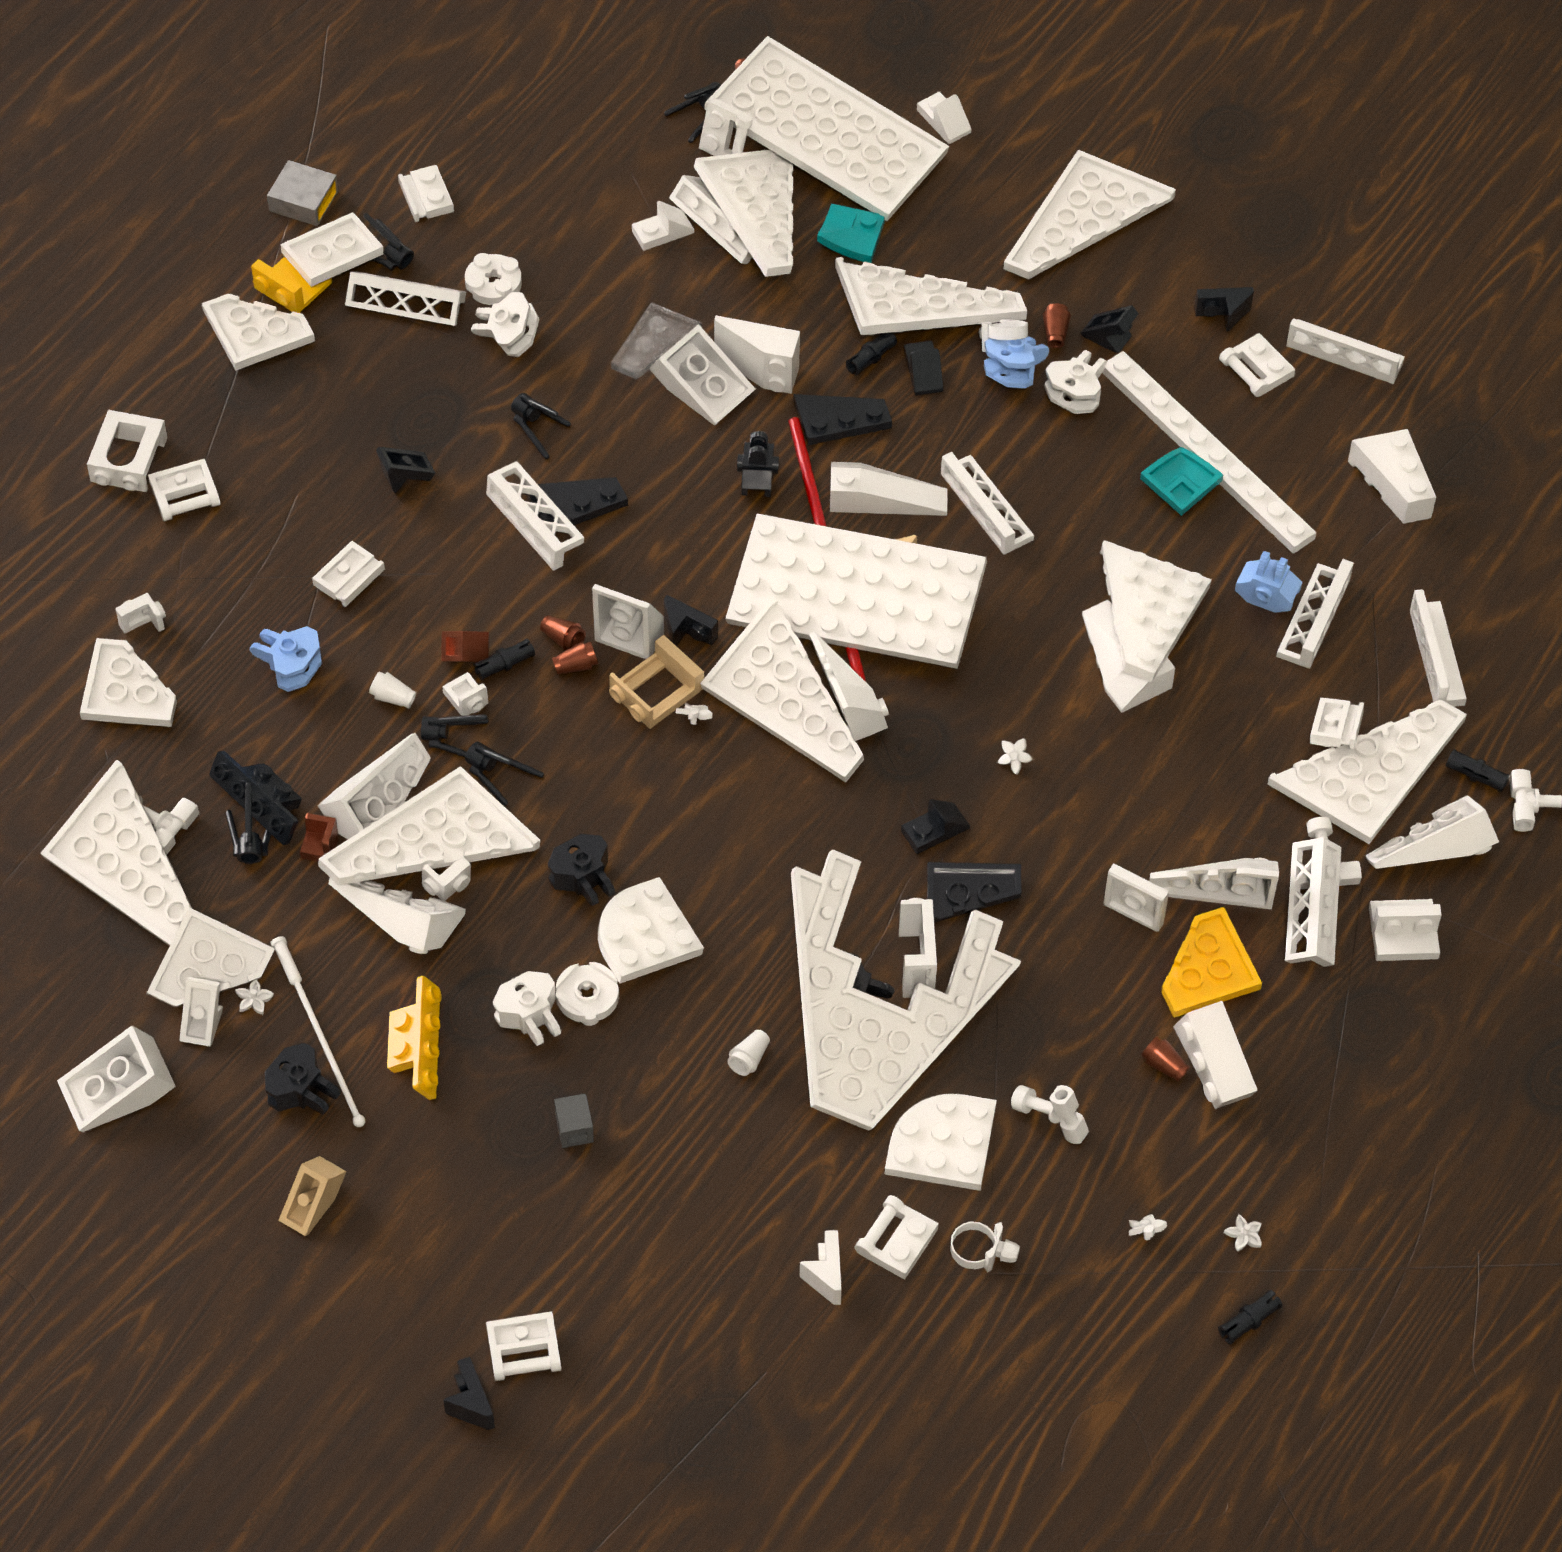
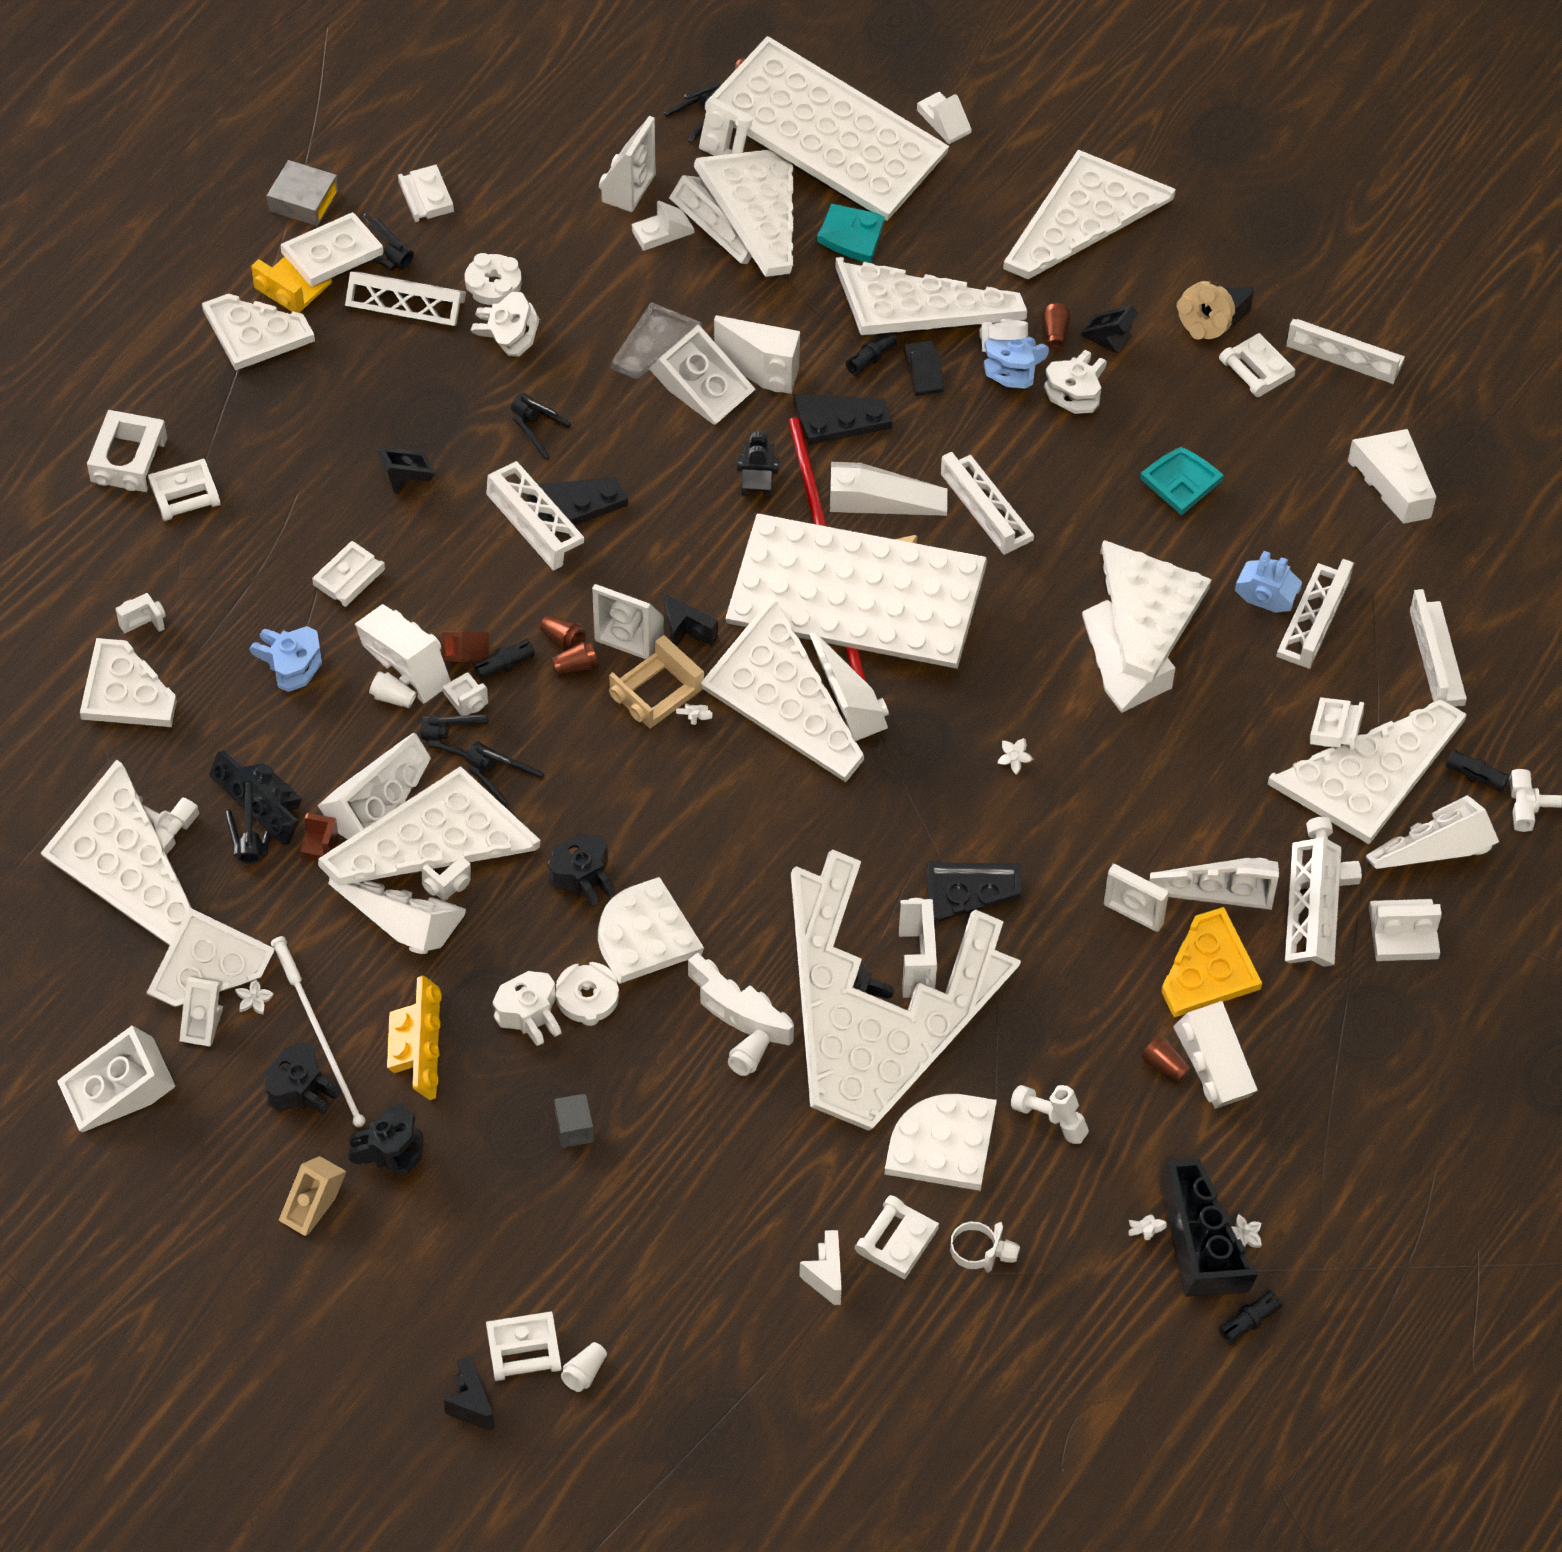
black slope [901,799,970,854] -> none
white plate [1102,351,1316,554] -> none
none -> black hinge [348,1104,423,1175]
none -> white wedge [355,604,451,704]
none -> white cone [561,1342,607,1392]
none -> white slope [599,116,656,212]
none -> white slope [688,953,794,1045]
none -> black wedge [1160,1159,1258,1297]
none -> tan plate [1177,281,1235,340]

